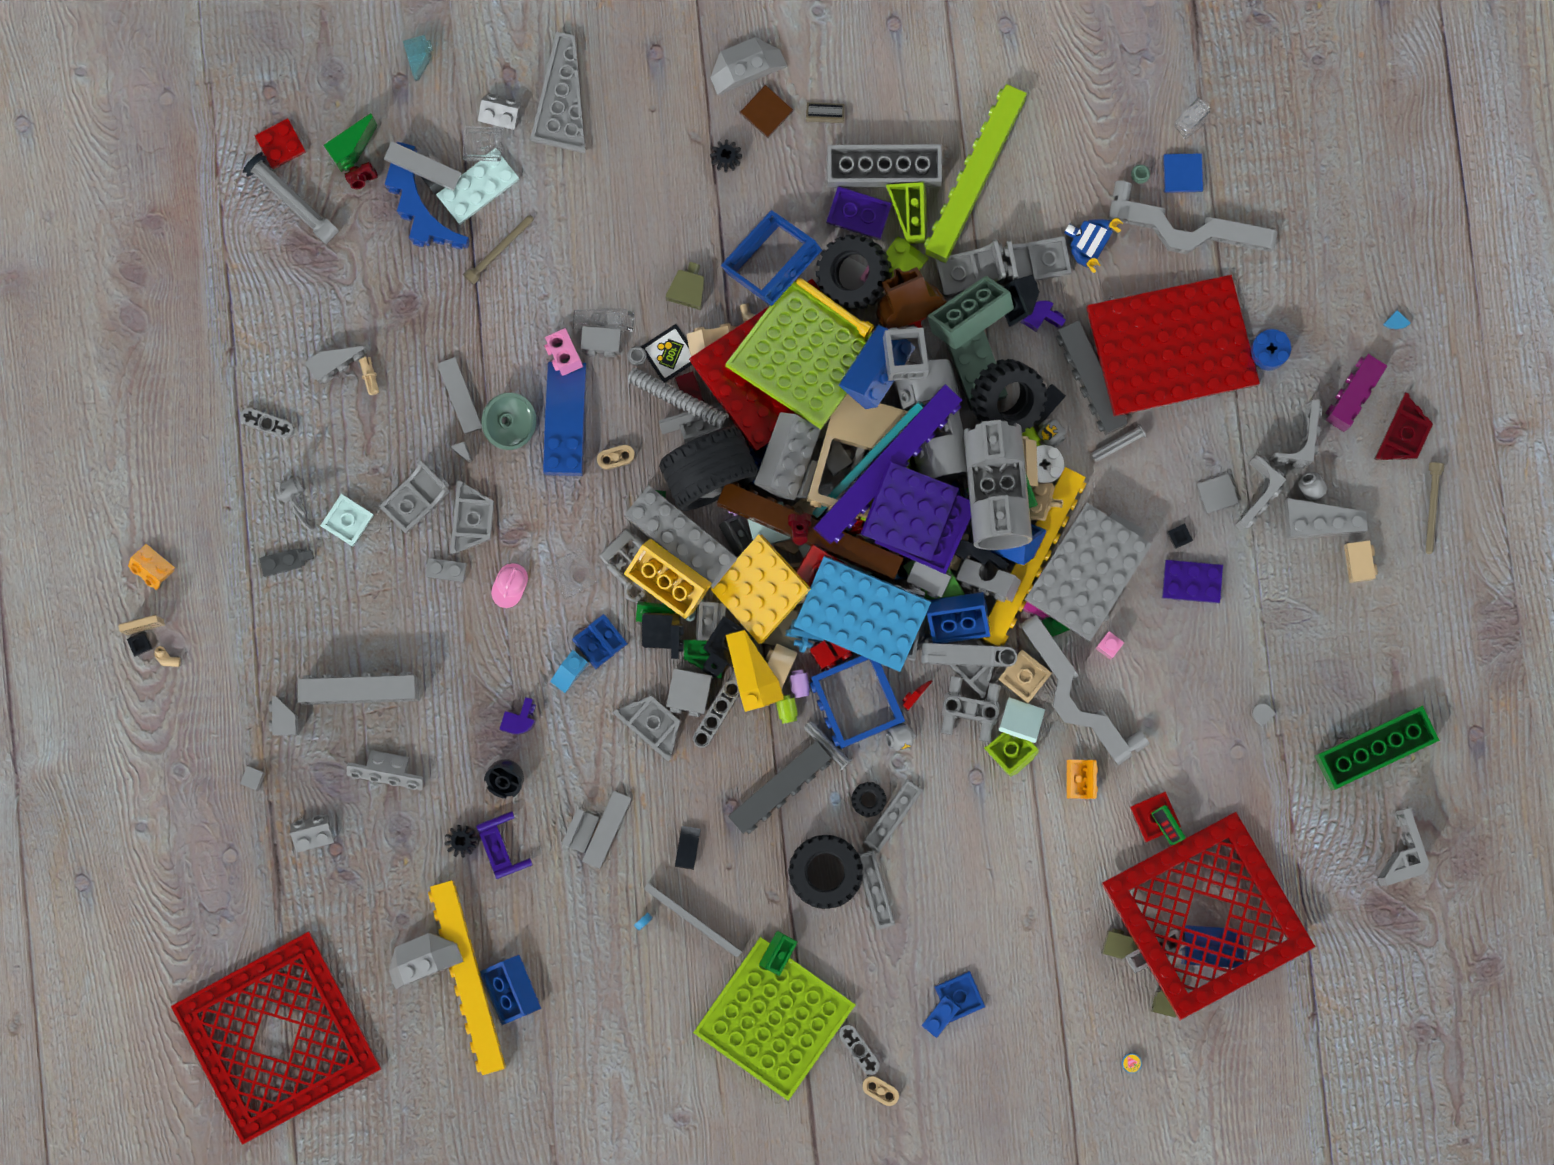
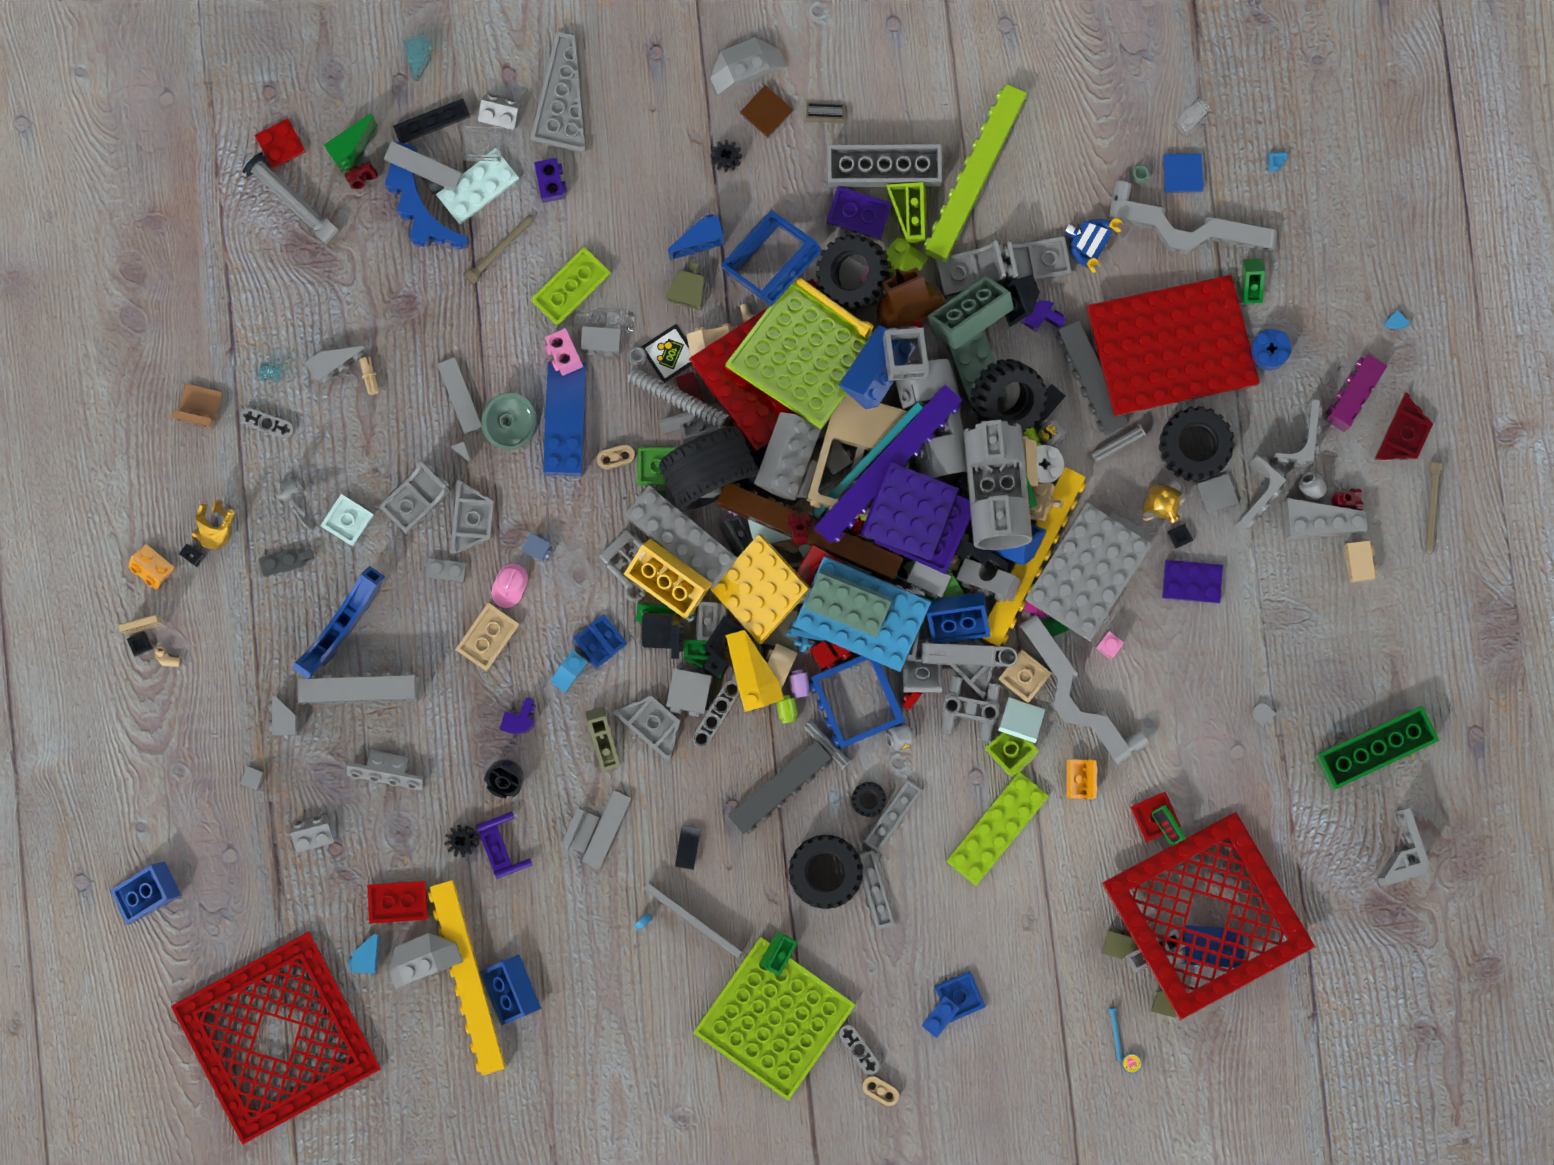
none -> blue slope [110,861,182,925]
none -> medium nougat bracket [172,384,222,429]
none -> black piece [179,544,205,567]
none -> pearl gold piece [192,499,235,550]
none -> clear light blue wheel [259,362,282,383]
none -> blue arch [292,566,385,679]
none -> dark azure slope [348,934,380,974]
none -> red plate [367,881,428,924]
none -> black plate [393,98,470,143]
none -> tan plate [455,603,520,672]
none -> sand blue brick [521,533,553,562]
none -> lime plate [530,247,611,327]
none -> dark purple brick [534,158,567,203]
none -> olive slope [585,706,620,771]
none -> bright green tile [637,447,676,486]
none -> blue slope [668,214,725,260]
none -> sand green brick [804,569,892,638]
none -> light grey tile [903,657,942,692]
none -> lime plate [946,772,1049,886]
none -> dark azure piece [1108,1007,1122,1060]
none -> pearl gold piece [1141,485,1185,523]
none -> black tyre [1159,406,1235,482]
none -> green slope [1242,259,1265,304]
none -> dark azure tile [1268,152,1288,173]
none -> dark red plate [1331,488,1364,511]

